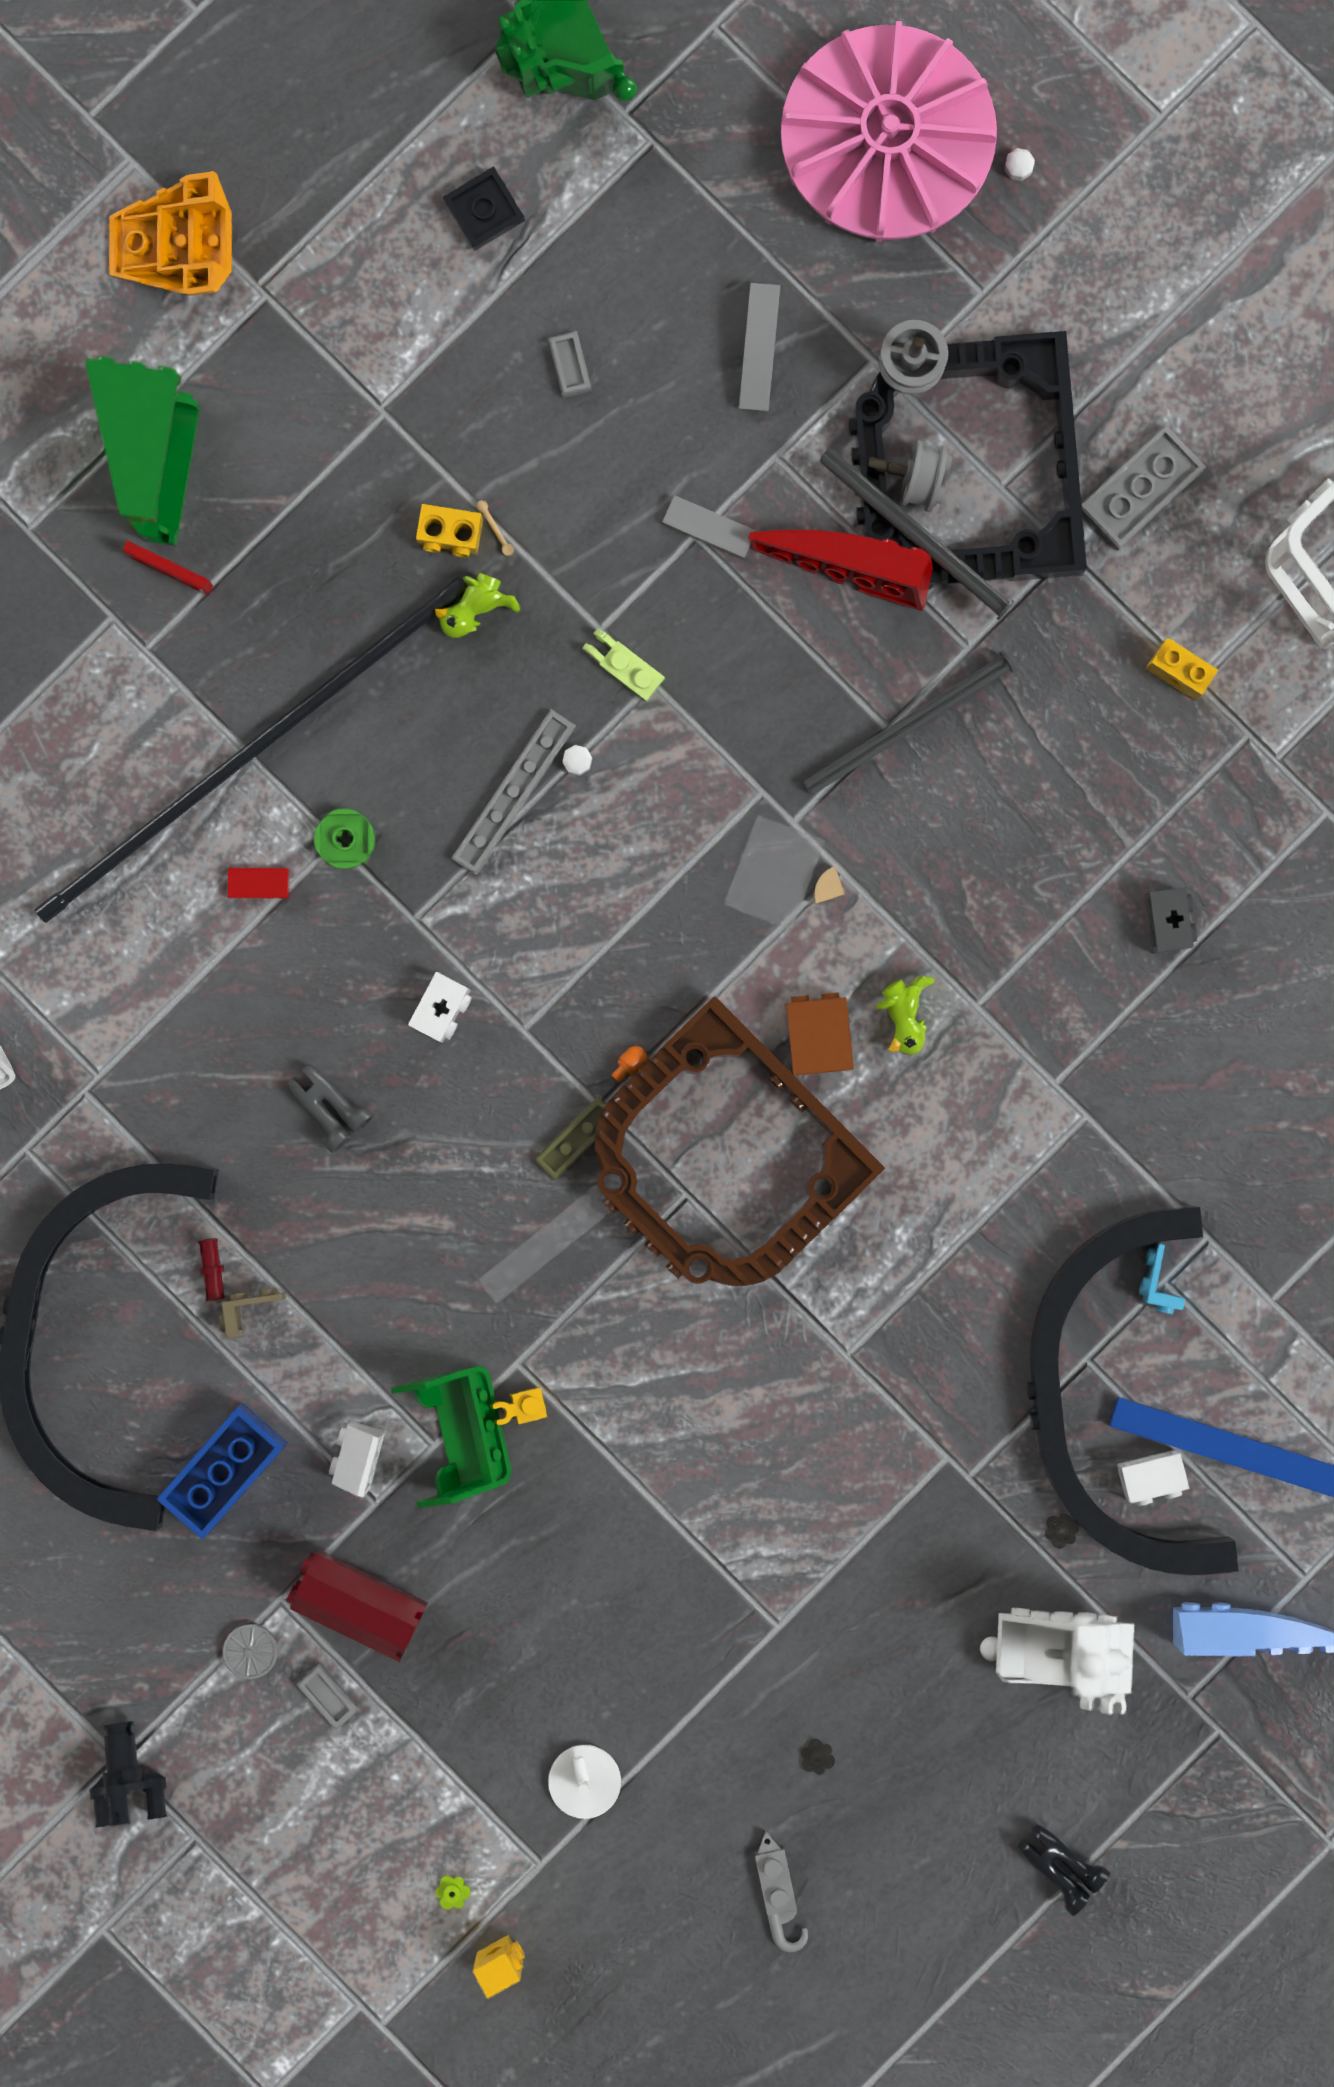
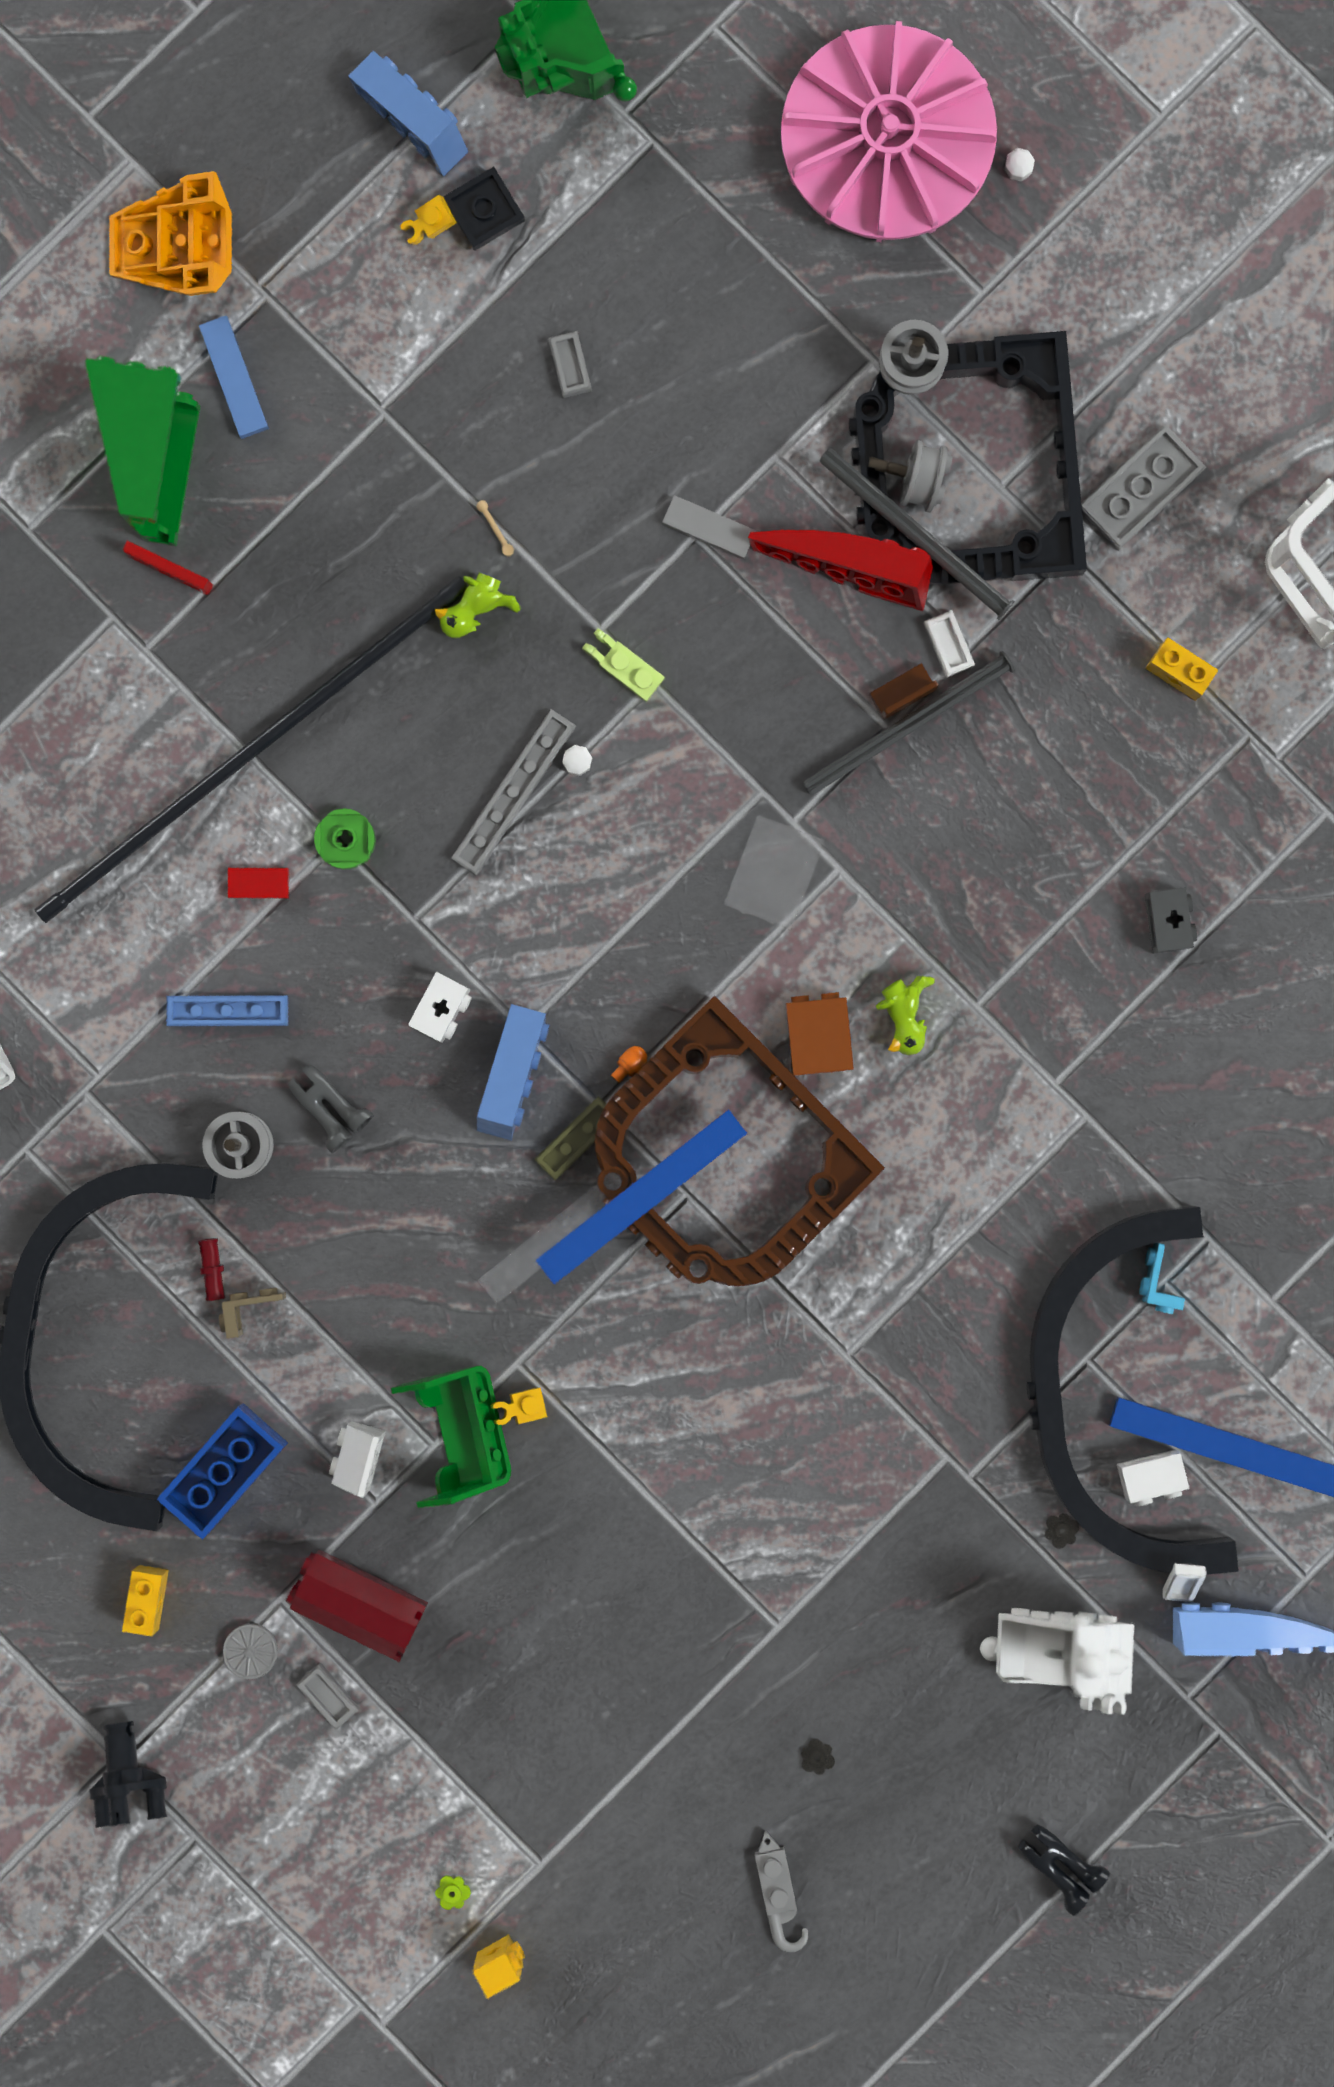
yellow brick [416,504,483,558] -> none
white shield [548,1745,621,1819] -> none
light grey slope [739,282,780,411] -> none
tan tile [814,866,845,905] -> none
none -> yellow brick [122,1565,169,1636]
none -> medium blue tile [167,995,288,1026]
none -> medium blue tile [199,315,269,439]
none -> light grey wheel [202,1112,274,1179]
none -> medium blue wedge [348,51,469,177]
none -> yellow plate [400,195,456,245]
none -> medium blue wedge [477,1004,550,1141]
none -> blue tile [535,1110,748,1284]
none -> reddish brown panel [869,663,939,720]
none -> white tile [924,610,975,678]
none -> white tile [1163,1564,1206,1602]

